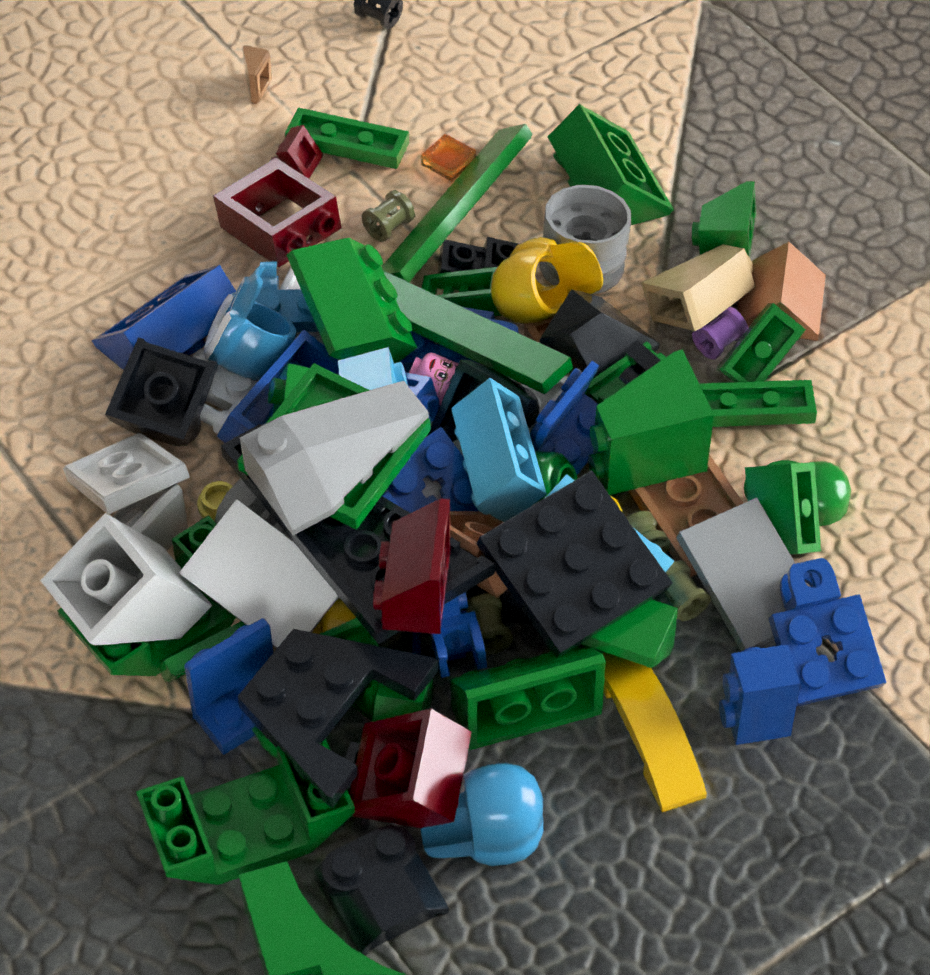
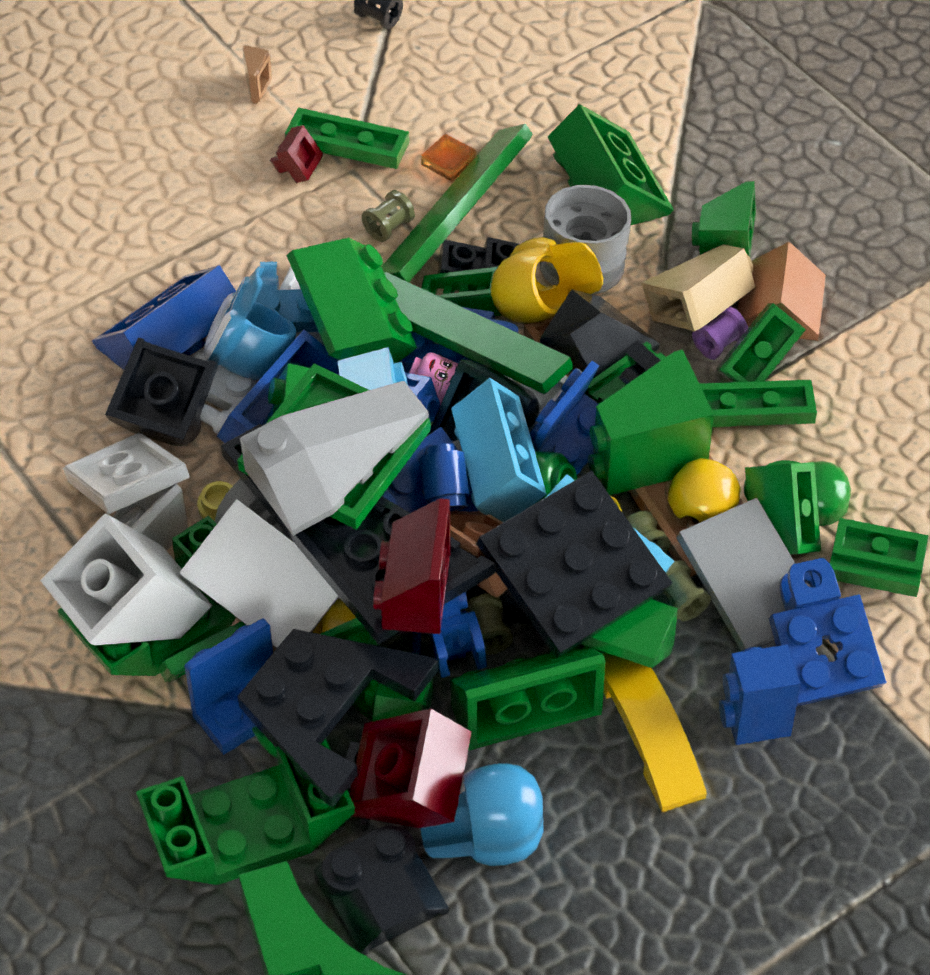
dark red window [213,158,342,267] -> none
none -> blue brick [419,444,470,511]
none -> yellow hair [667,458,741,523]
none -> green plate [830,518,929,597]

